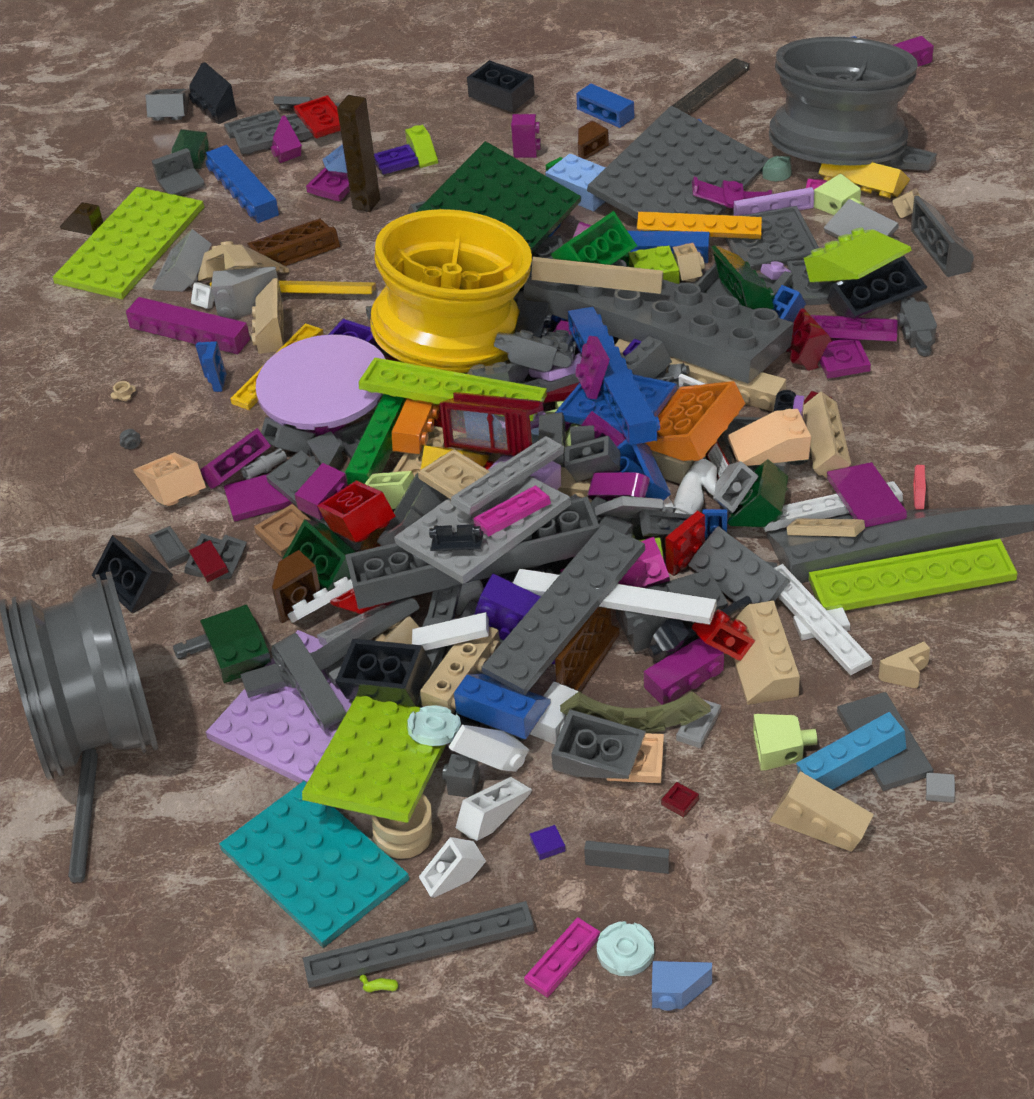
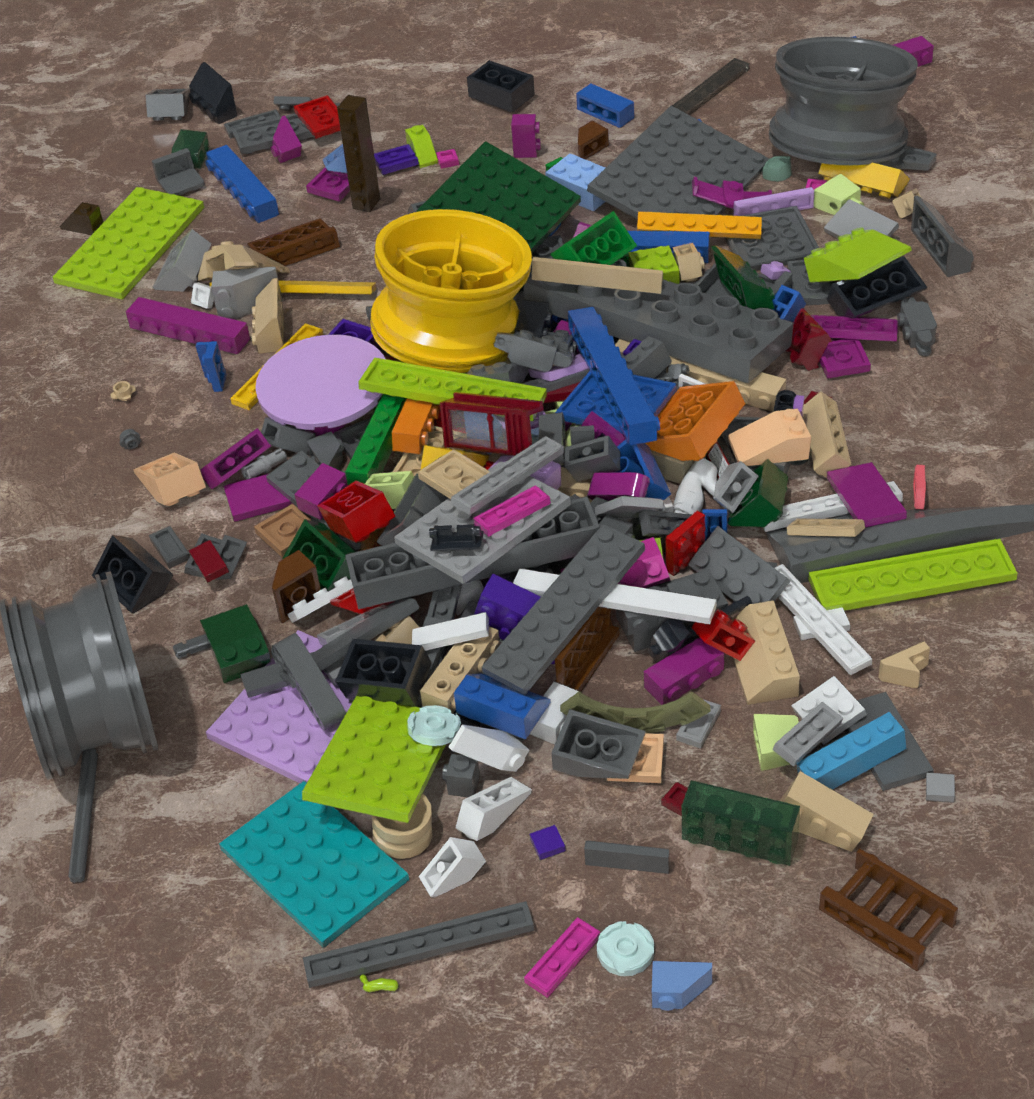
magenta plate [575,336,610,399] -> none
none -> dark pink tile [436,149,459,169]
none -> clear green brick [681,780,800,866]
none -> light grey plate [772,702,843,767]
none -> white plate [791,676,867,745]
none -> reddish brown fence [819,848,958,971]

